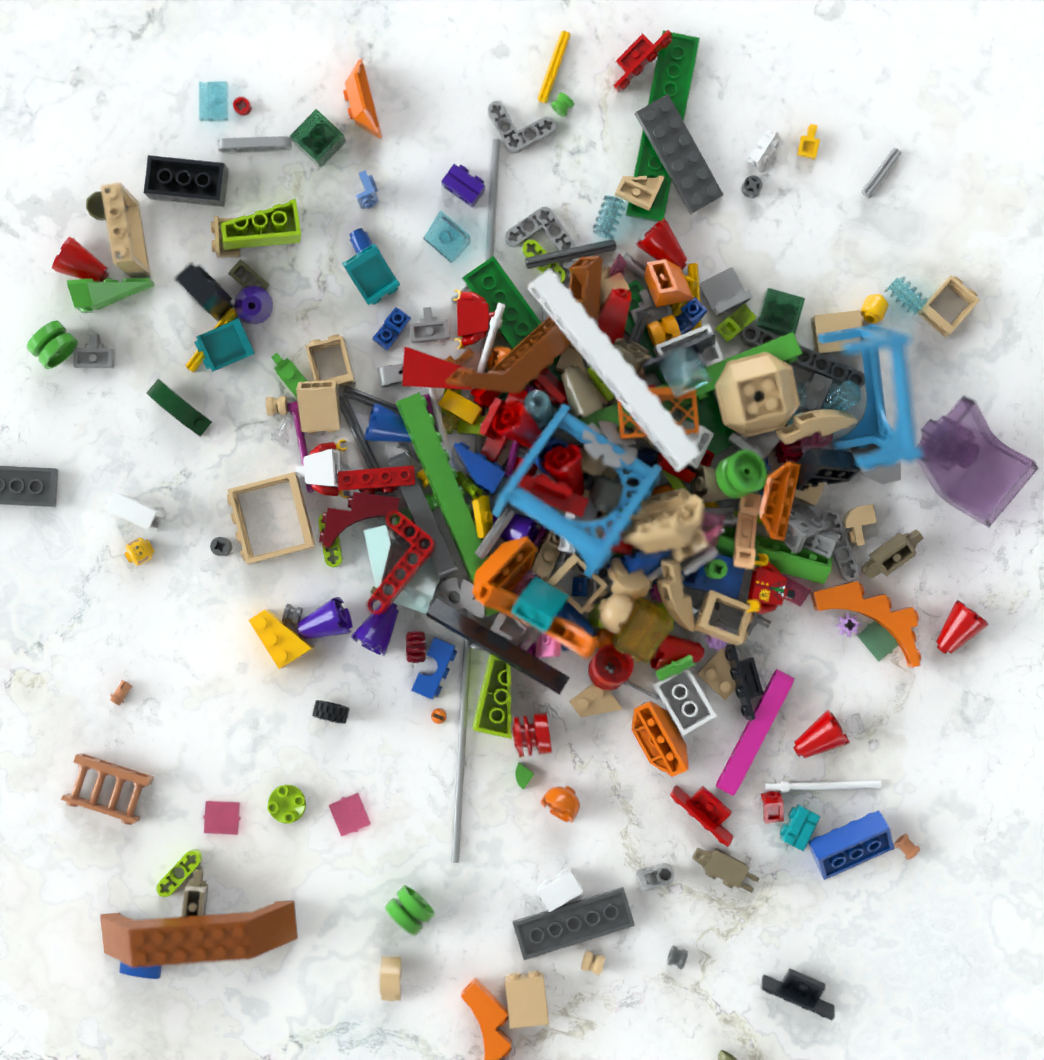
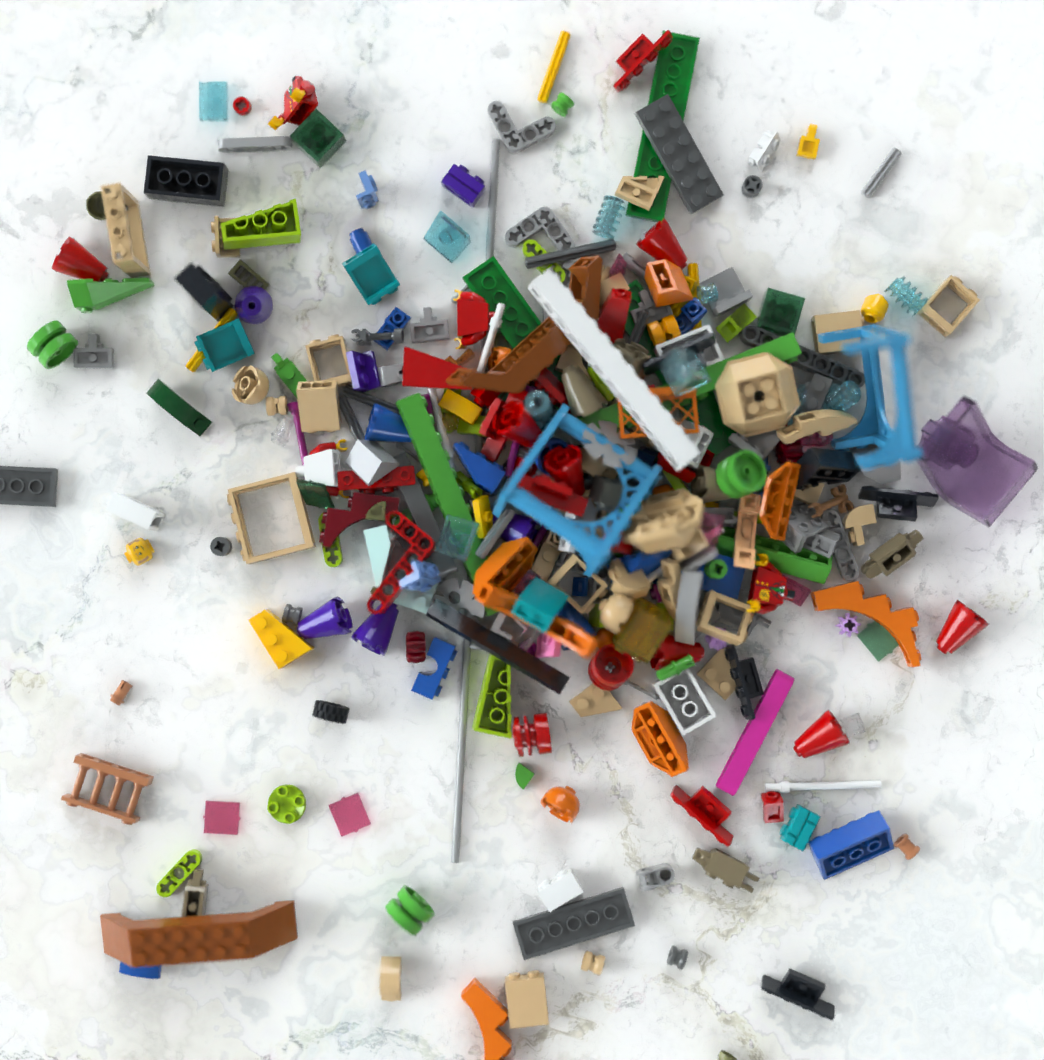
orange wedge [343,59,382,138] -> none
orange hinge [431,708,447,724] -> none
none -> tan cylinder [232,365,269,405]
none -> red torso [268,76,318,130]
none -> clear green piece [296,479,335,509]
none -> slope [345,439,399,486]
none -> dark purple bracket [346,350,381,392]
none -> dark grey bar [351,328,404,346]
none -> olive tile [365,501,386,521]
none -> medium blue bracket [399,560,441,592]
none -> clear light blue slope [434,515,480,562]
none -> light grey slope [675,569,703,645]
none -> clear light blue wheel [697,282,718,305]
none -> medium nougat bar [808,484,854,518]
none -> black bracket [858,486,939,522]

